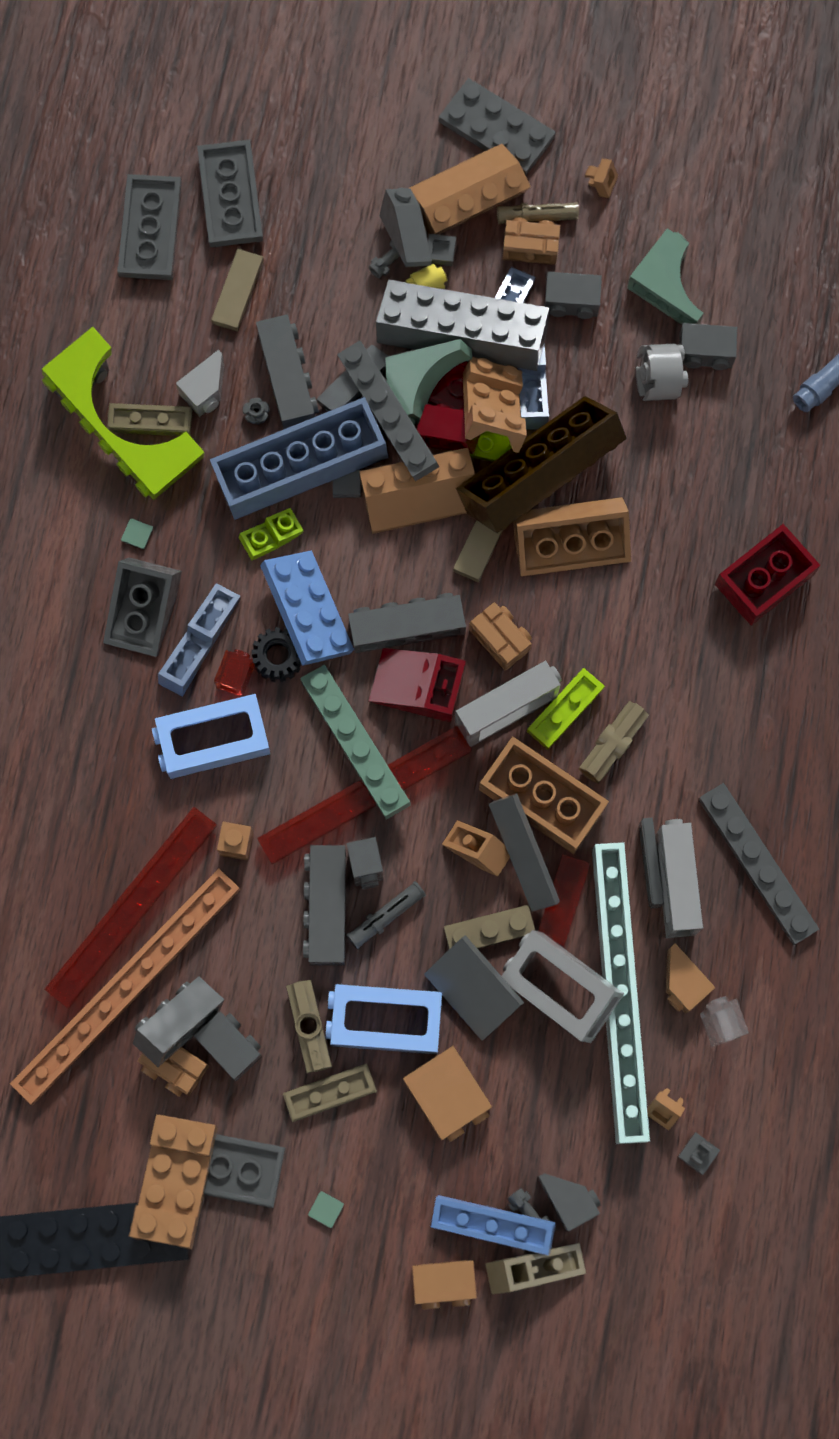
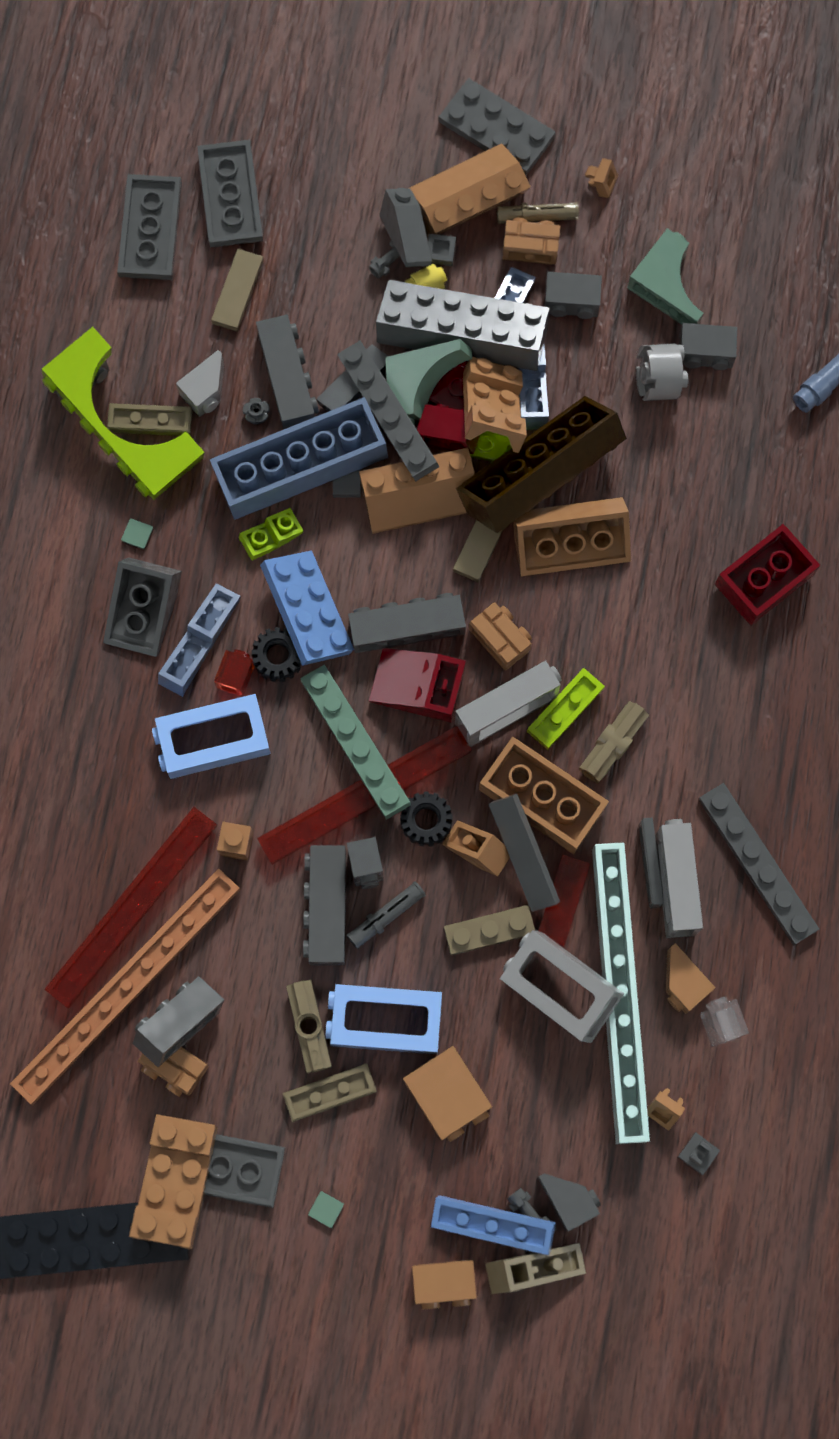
dark grey brick [194,1011,262,1081] -> none
dark grey tile [424,935,524,1041] -> none
none -> black tyre [400,792,452,847]

